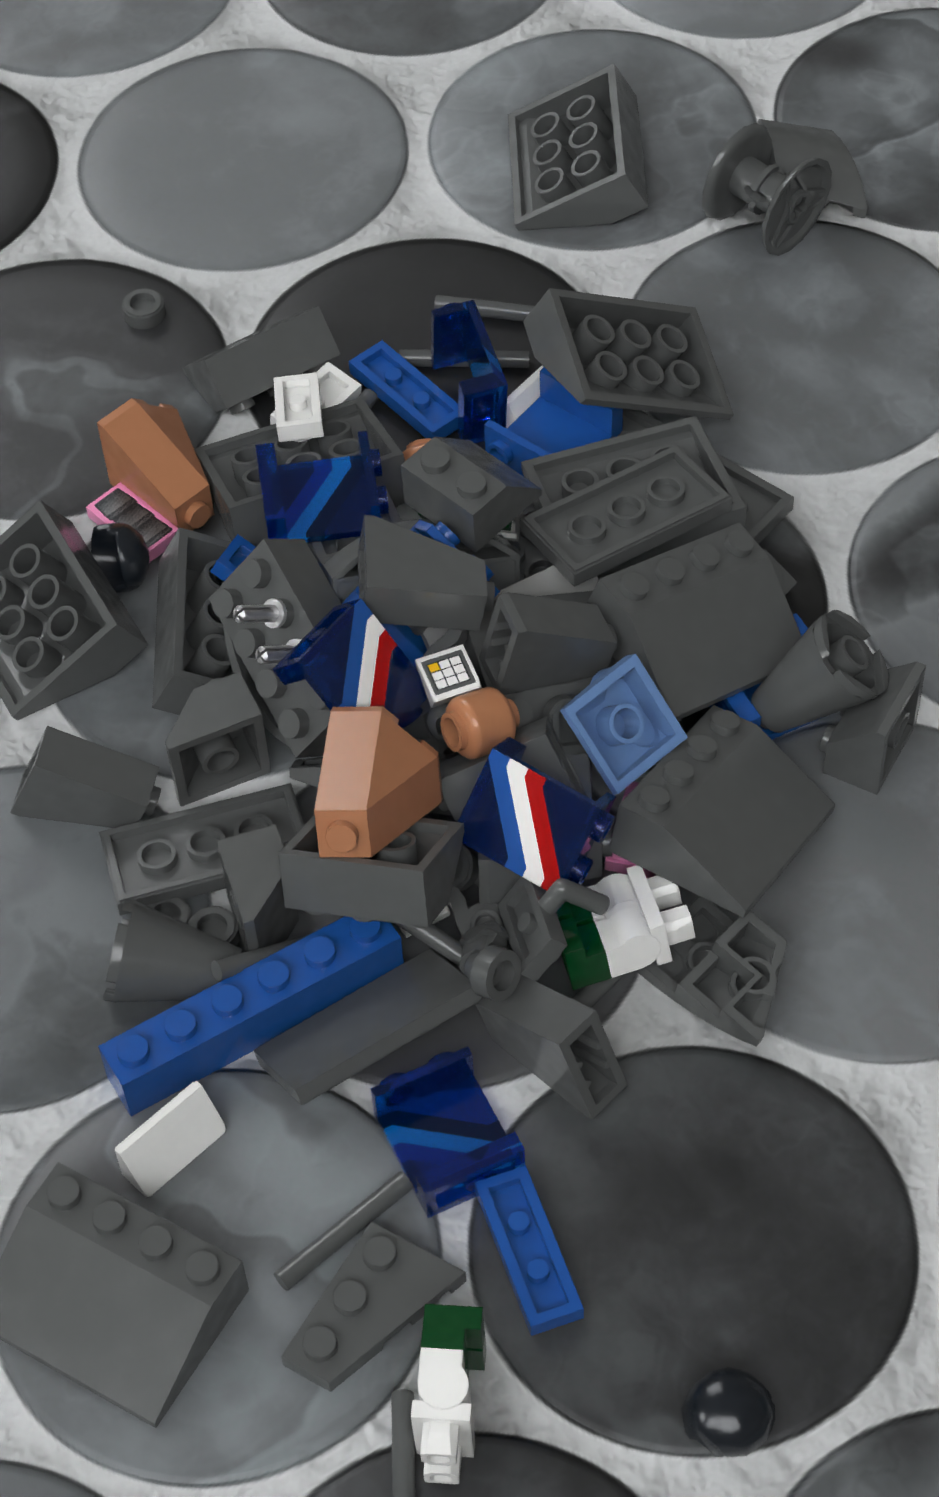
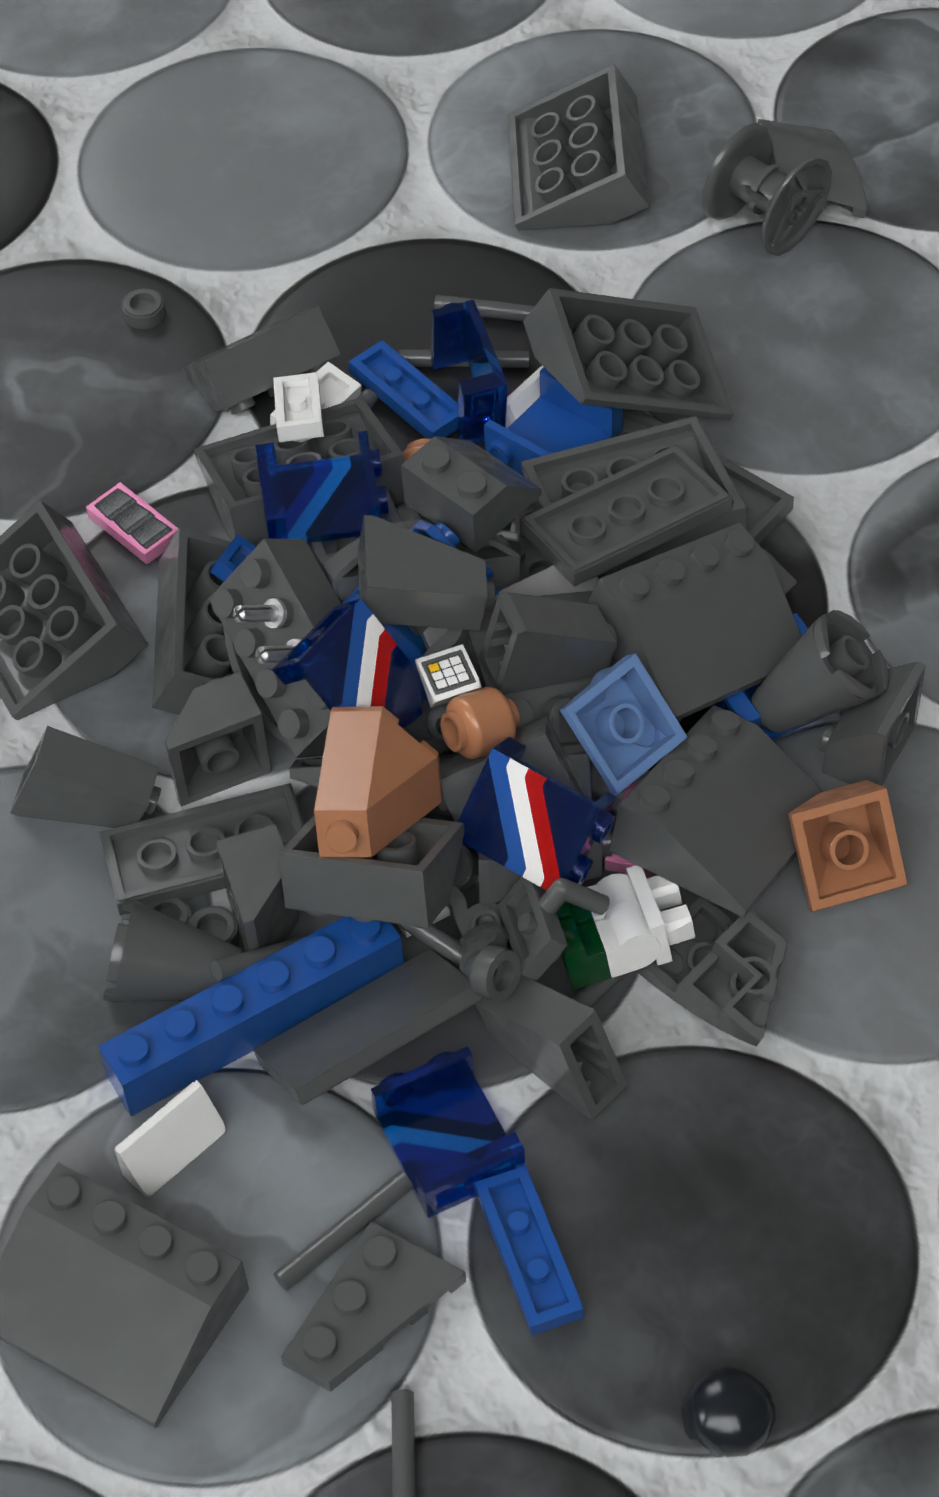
black hair [91,523,149,593] -> none
nougat slope [97,398,214,531] -> none
white hips [411,1304,487,1484] -> none
none -> nougat slope [788,780,908,912]

